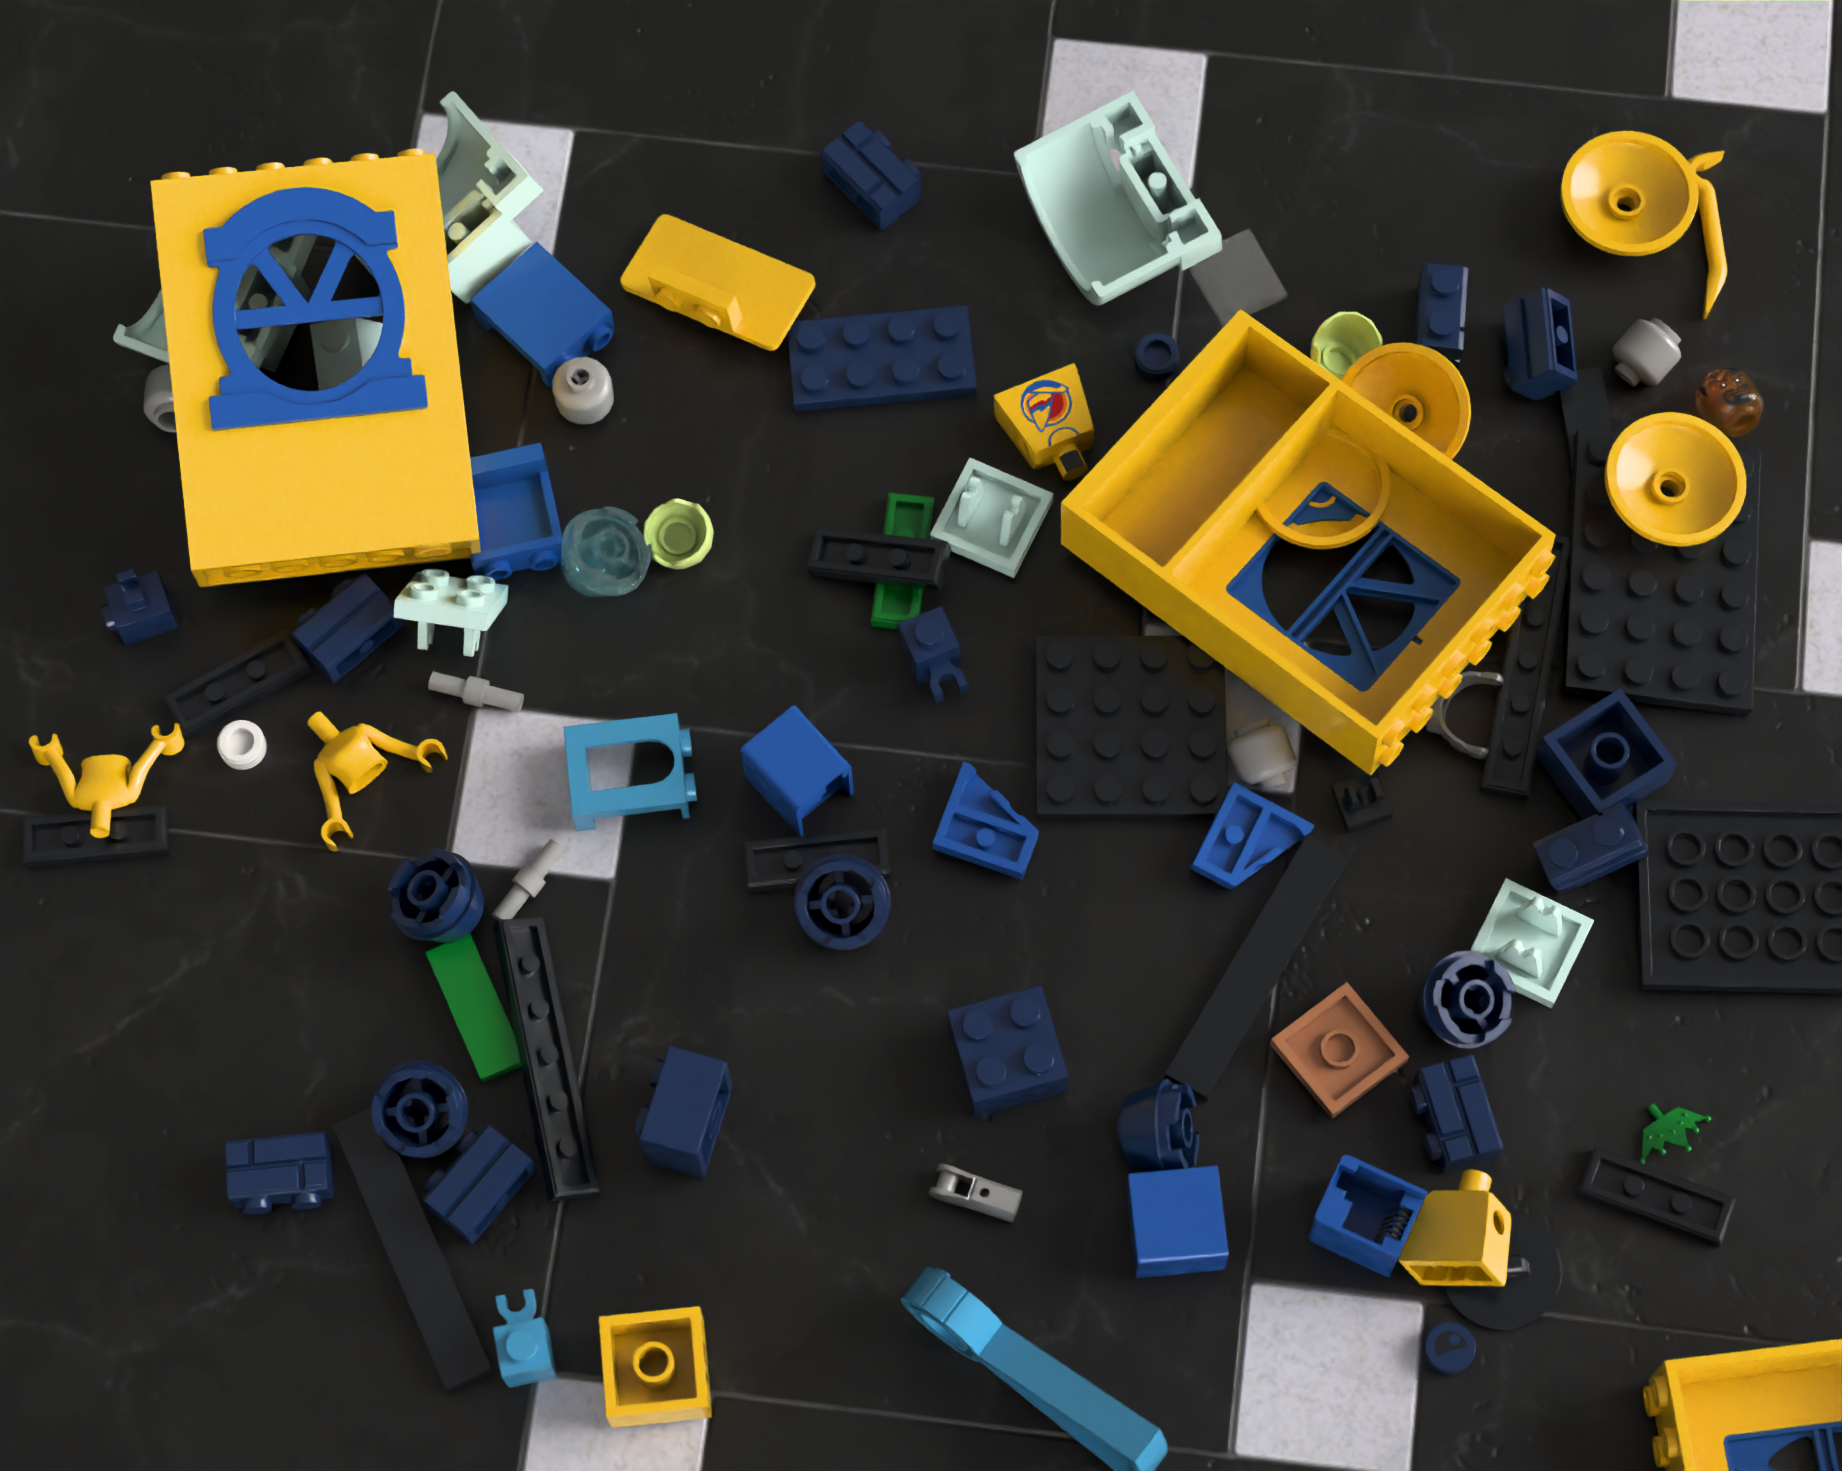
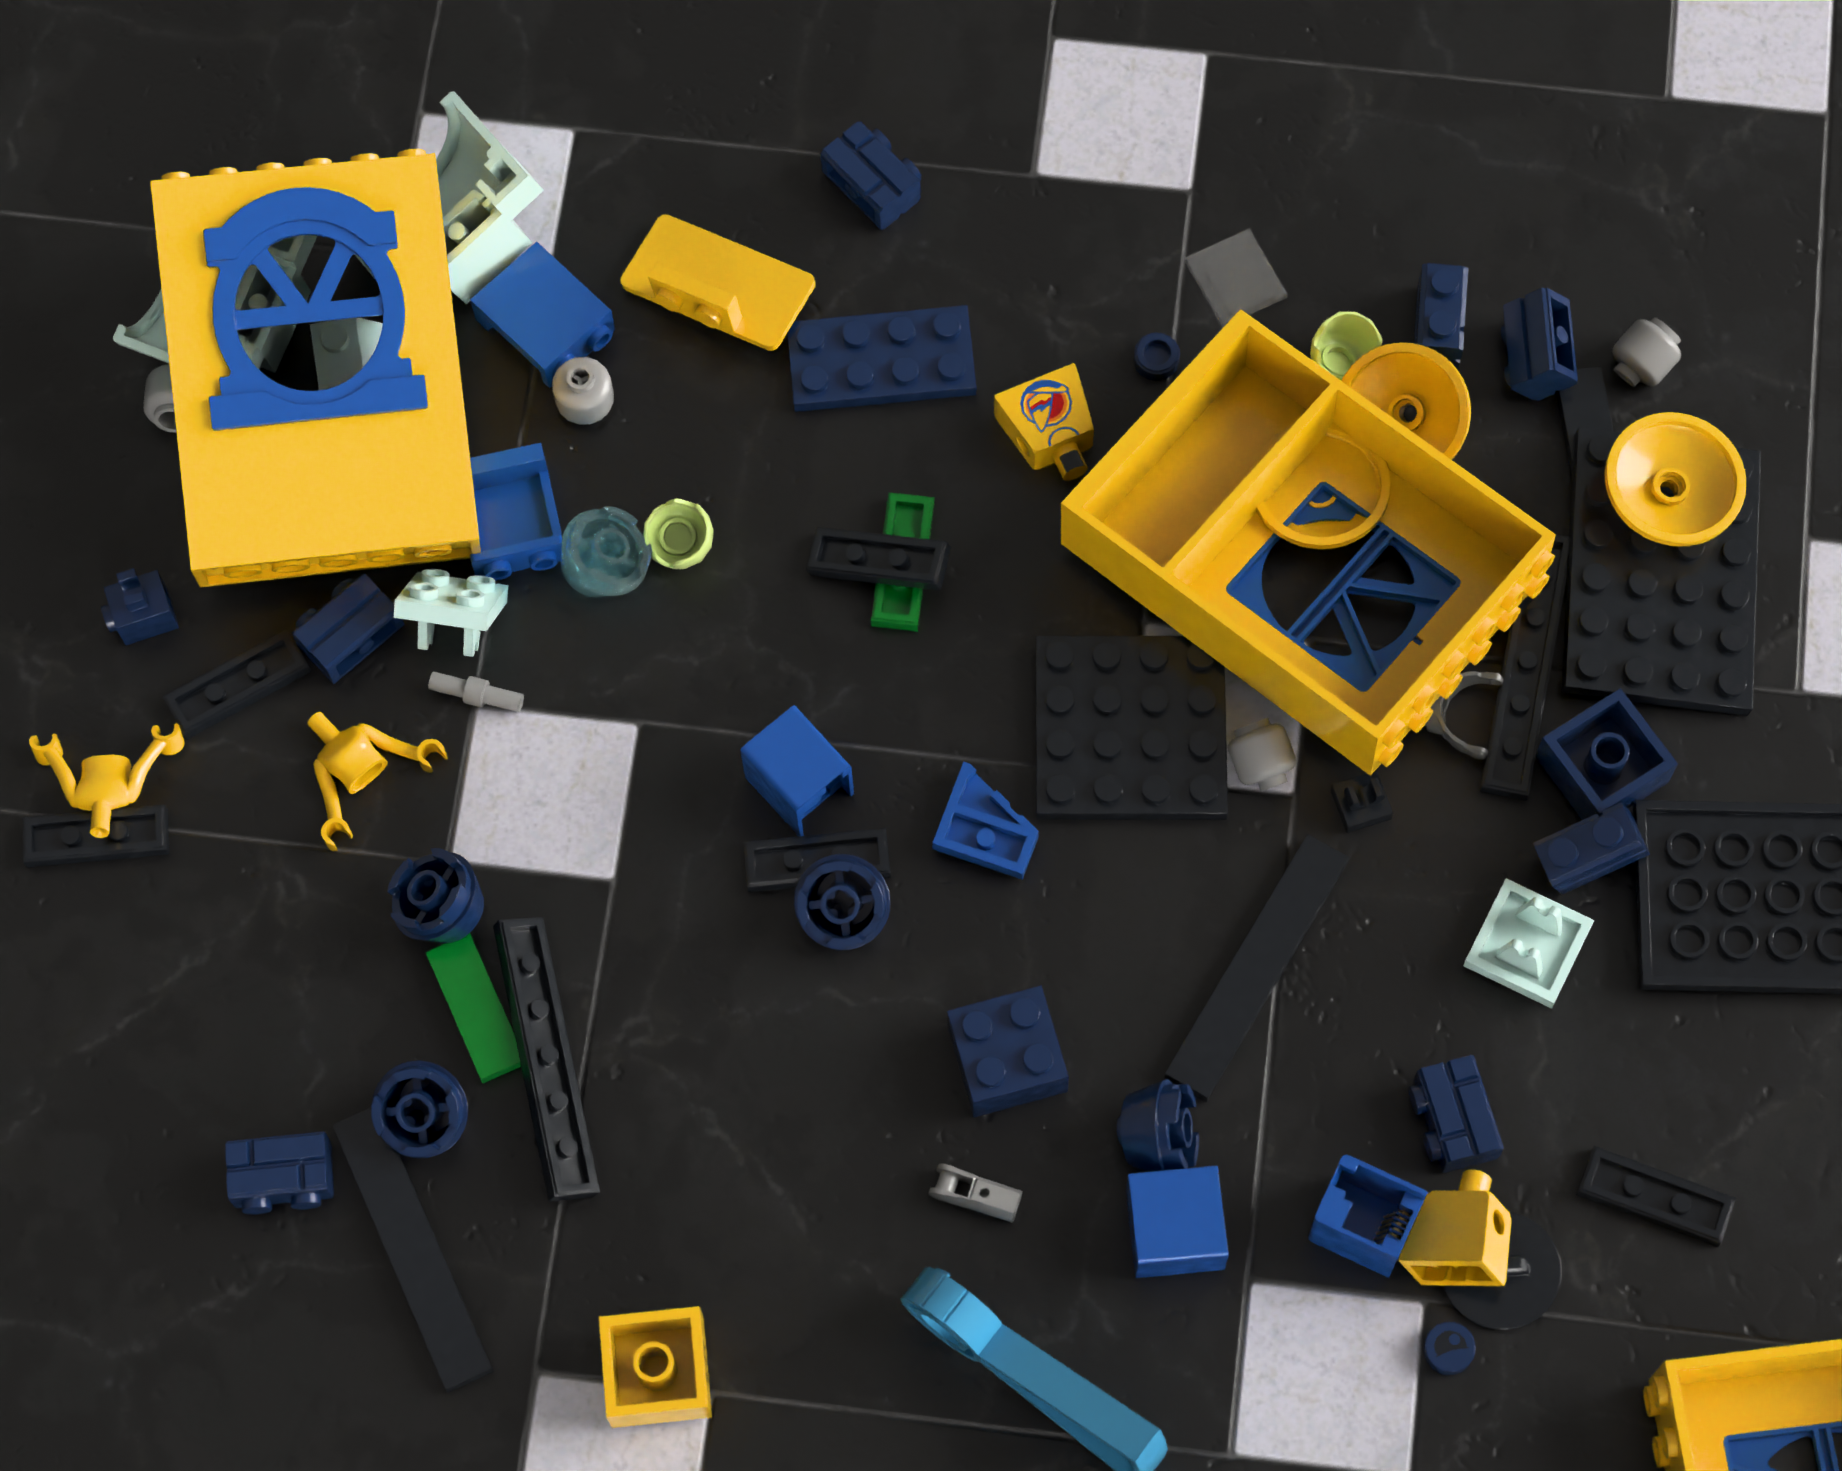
white tile [217,720,267,770] -> none
dark blue brick [423,1124,536,1245] -> none
light grey bar [492,839,565,920] -> none
dark azure brick [493,1288,558,1388] -> none
dark azure panel [563,713,697,831] -> none
dark blue brick [635,1046,733,1179] -> none
dark blue brick [898,606,968,704] -> none
light aqua plate [930,458,1054,578] -> none
light aqua piece [1014,91,1222,306] -> none
blue wing [1189,782,1314,890] -> none
nougat plate [1270,982,1409,1119] -> none
dark blue cone [1418,950,1515,1049] -> none
yellow dish [1560,131,1699,256] -> none
green piece [1638,1104,1712,1164] -> none
yellow piece [1688,151,1727,320] -> none
clear orange head [1695,368,1764,437] -> none

